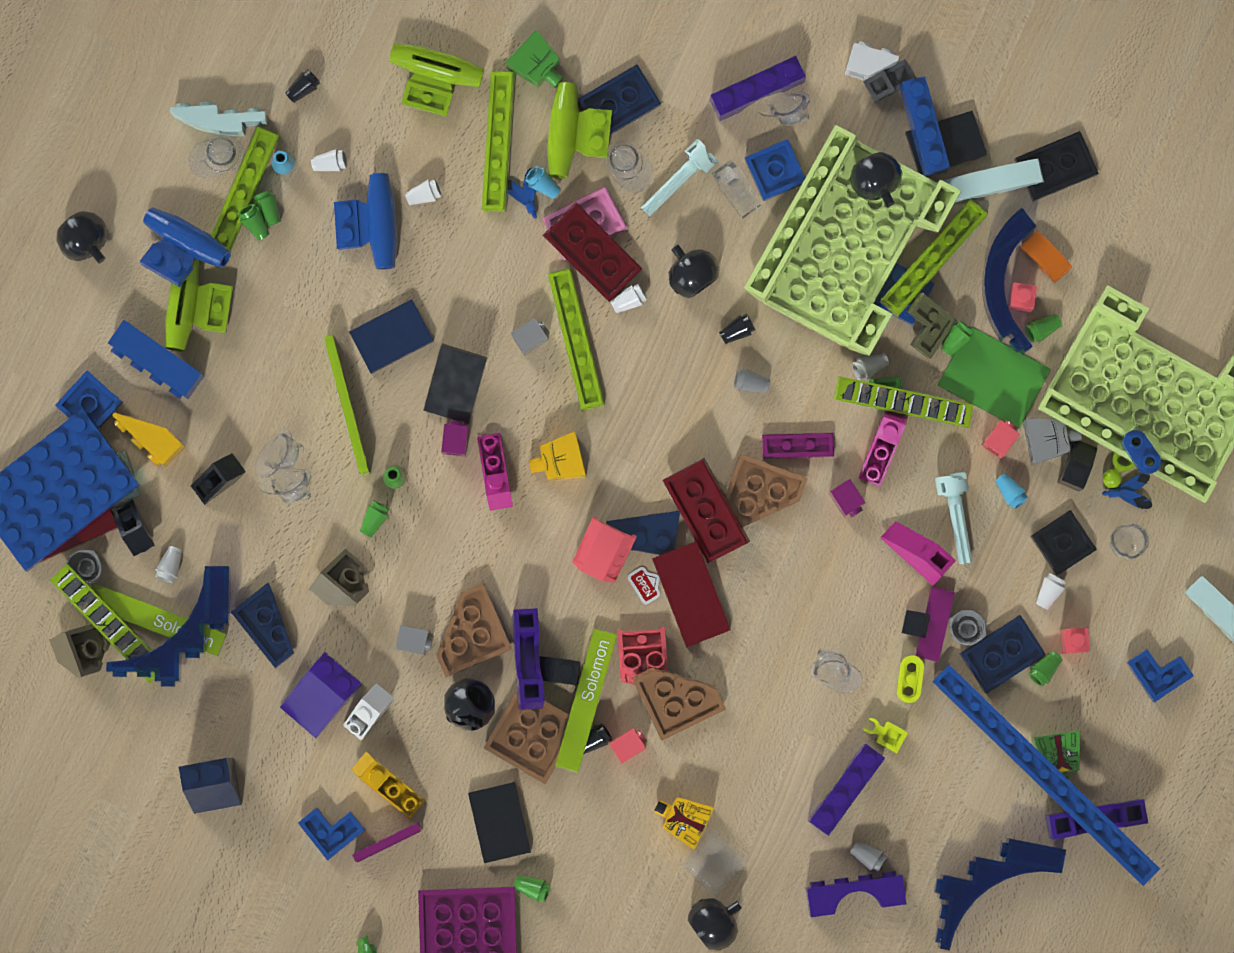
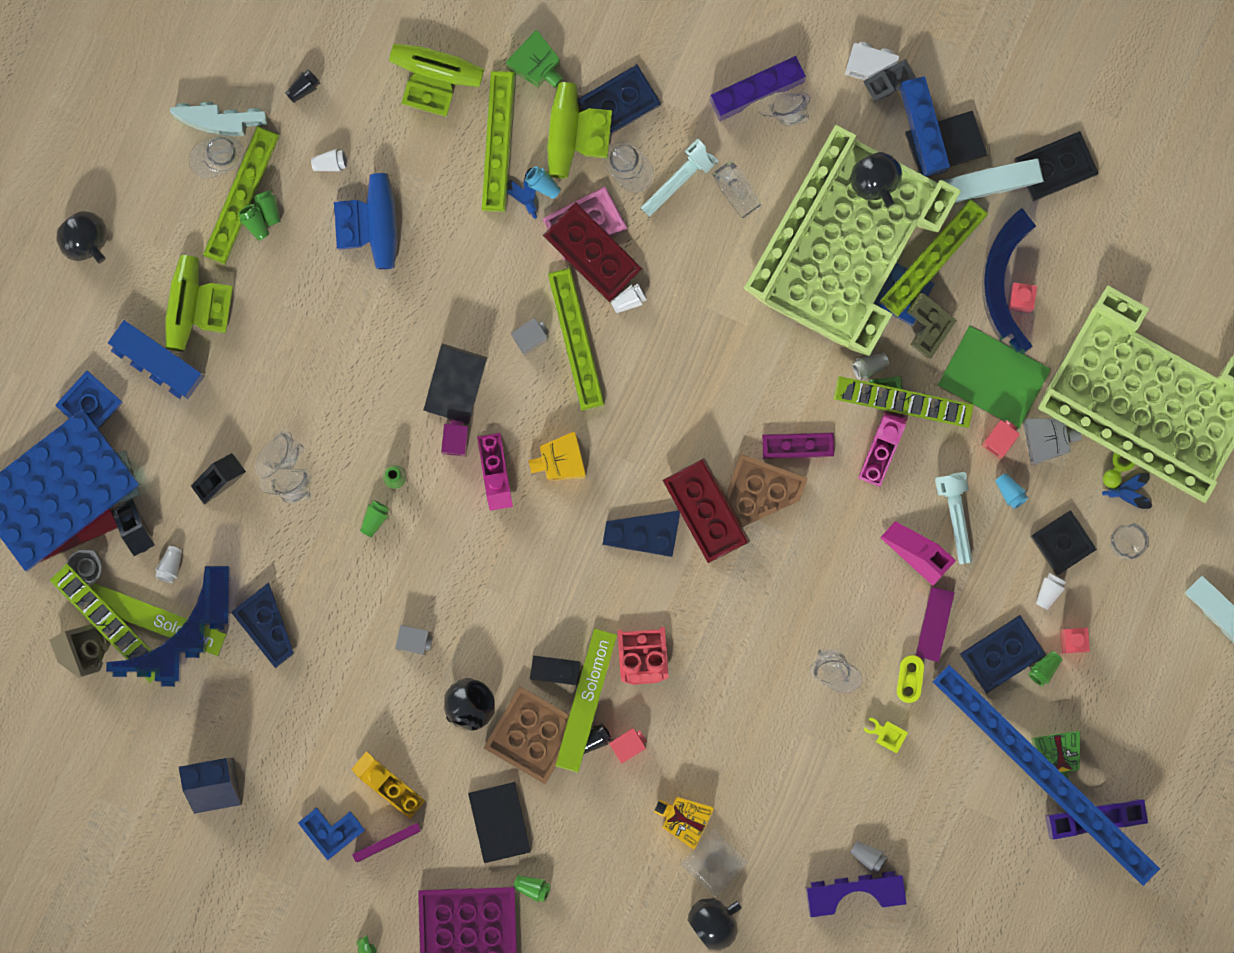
yellow slope [112,413,186,467] -> none
blue plate [140,207,231,287] -> none
medium azure cone [272,150,295,174] -> none
dark purple slope [280,652,363,738] -> none
dark tan slope [309,549,369,606] -> none
lime tile [324,334,370,476] -> none
white slope [343,683,395,740] -> none
dark blue tile [349,299,434,374] -> none
white cone [405,179,442,206] -> none
medium nougat plate [437,583,512,678] -> none
dark purple arch [512,608,545,710] -> none
coral slope [572,516,637,582] -> none
sticker [628,567,661,605] -> none
medium nougat plate [632,667,726,741] -> none
dark red tile [652,541,731,648] -> none
black piece [668,244,720,298] -> none
black cone [719,314,756,344] -> none
light grey cone [734,368,770,393] -> none
blue plate [744,139,805,202] -> none
dark purple arch [808,744,885,836] -> none
magenta brick [829,479,866,518] -> none
black tile [901,610,931,638] -> none
clear blue arch [934,838,1066,951] -> none
bright green cone [941,321,974,357] -> none
light grey hat [949,610,986,645] -> none
orange slope [1021,231,1072,283] -> none
bright green cone [1025,314,1062,343] -> none
black slope [1057,441,1098,492] -> none
blue plate [1122,430,1161,475] -> none
blue plate [1126,649,1194,702] -> none

